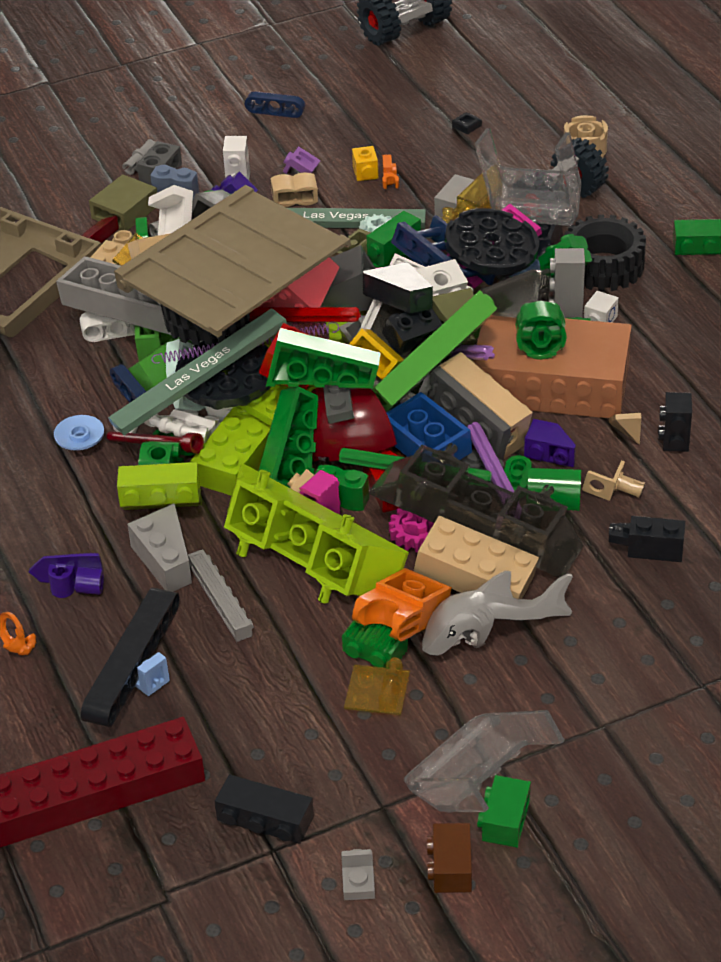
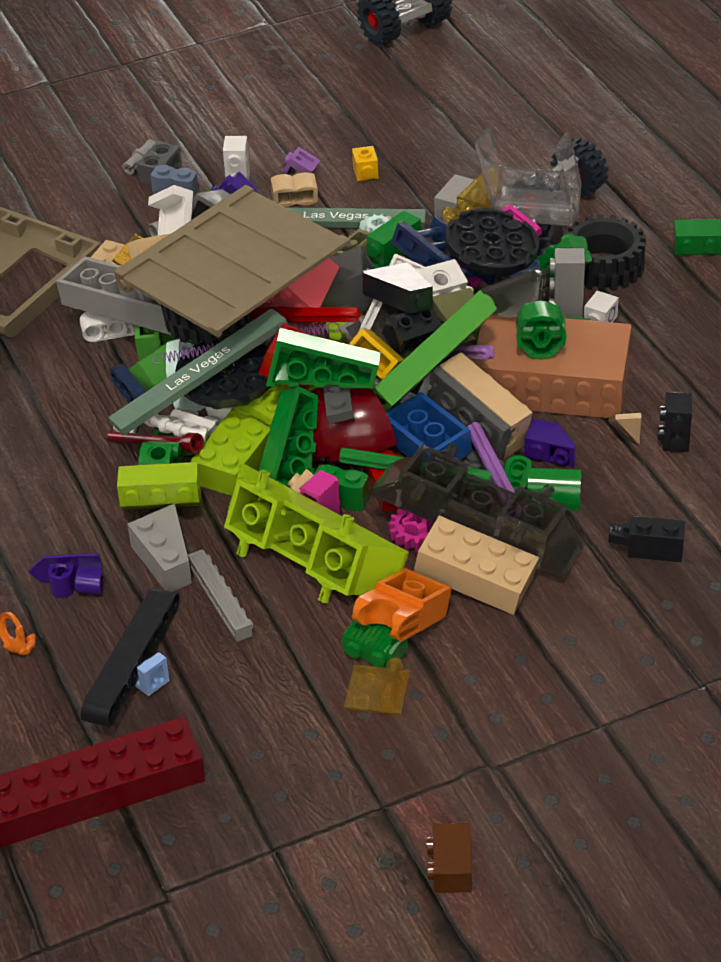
light blue dish [54,415,104,450] -> none
dark red slope [81,216,119,243] -> none
olive brick [89,174,157,231] -> none
tan plate [112,230,135,245] -> none
green beam [135,217,149,239] -> none
black brick [215,774,314,844] -> none
dark blue beam [244,92,305,118] -> none
light grey bracket [341,849,375,900] -> none
orange plate [382,155,399,189] -> none
clear windscreen [404,710,565,813] -> none
light grey piece [422,571,573,655] -> none
black tile [452,112,482,135] -> none
green brick [477,775,531,848] -> none
tan brick [564,115,608,158] -> none
tan bracket [582,460,645,501] -> none

